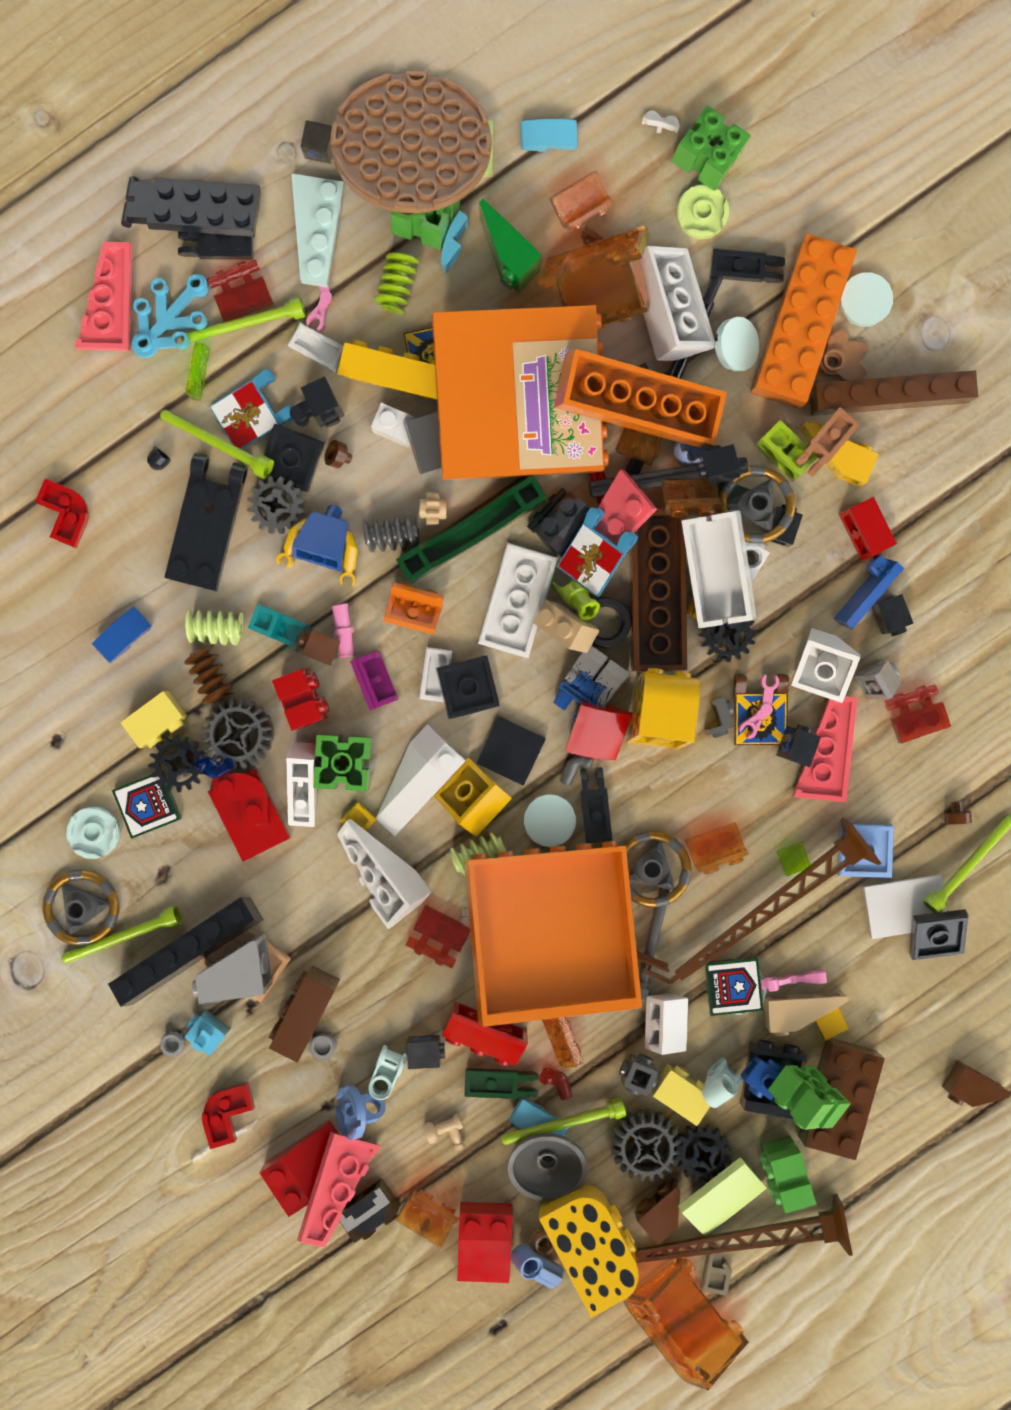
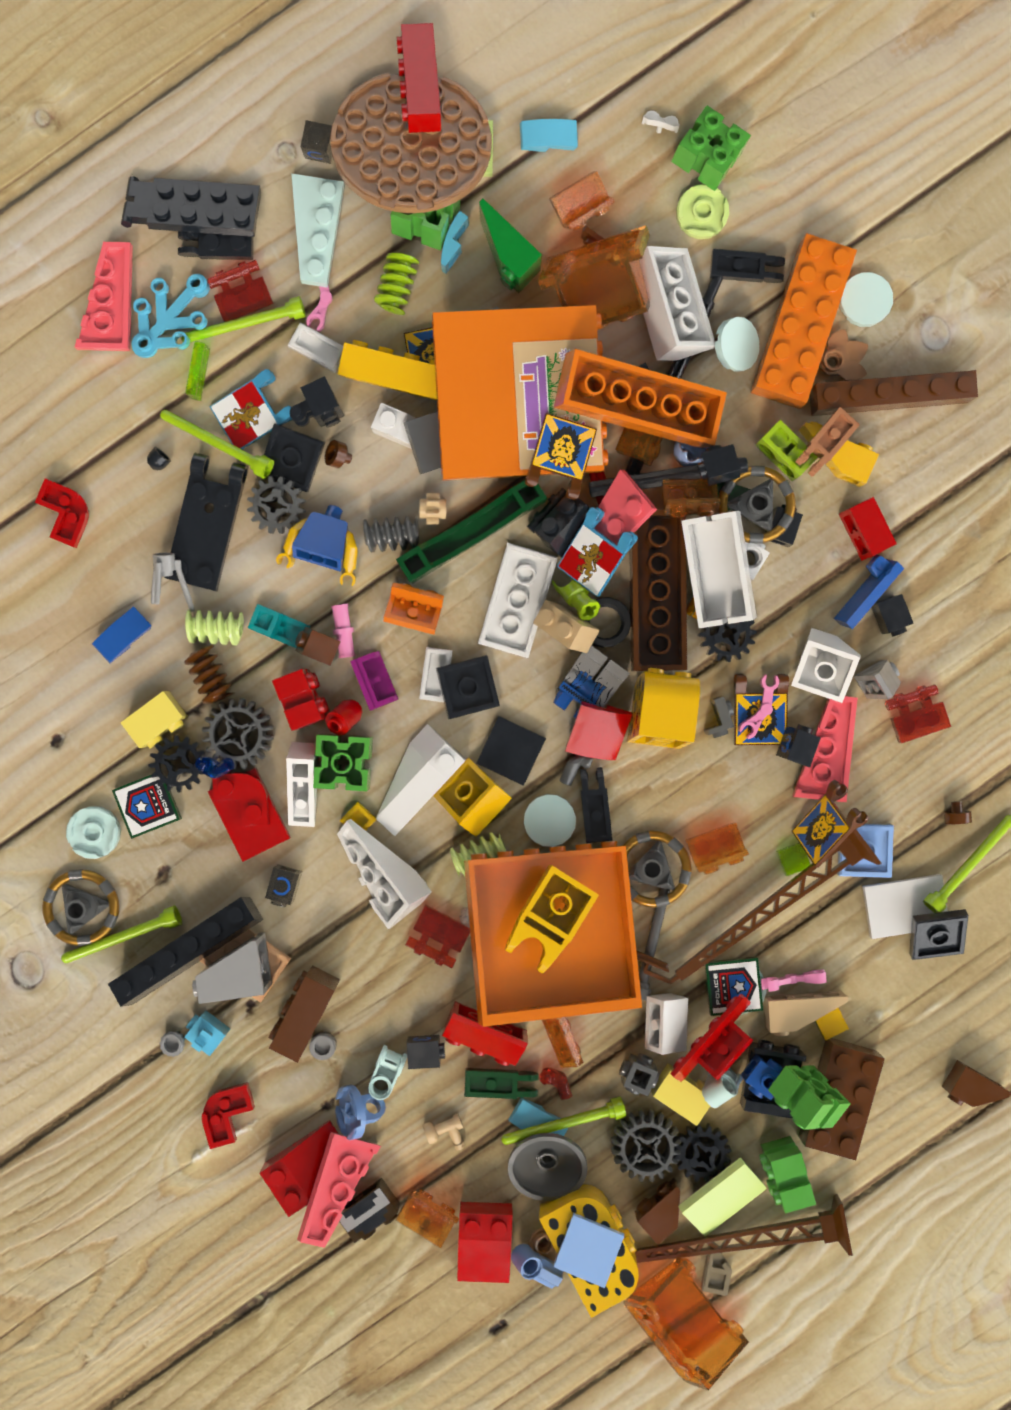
none -> light grey plant [151,552,195,612]
none -> clear smoke brick [265,864,303,907]
none -> red brick [325,699,363,736]
none -> brick [396,23,441,133]
none -> yellow brick [505,865,599,973]
none -> flag [525,413,597,500]
none -> light blue tile [554,1213,624,1288]
none -> red bracket [670,994,753,1082]
none -> flag [792,780,869,868]

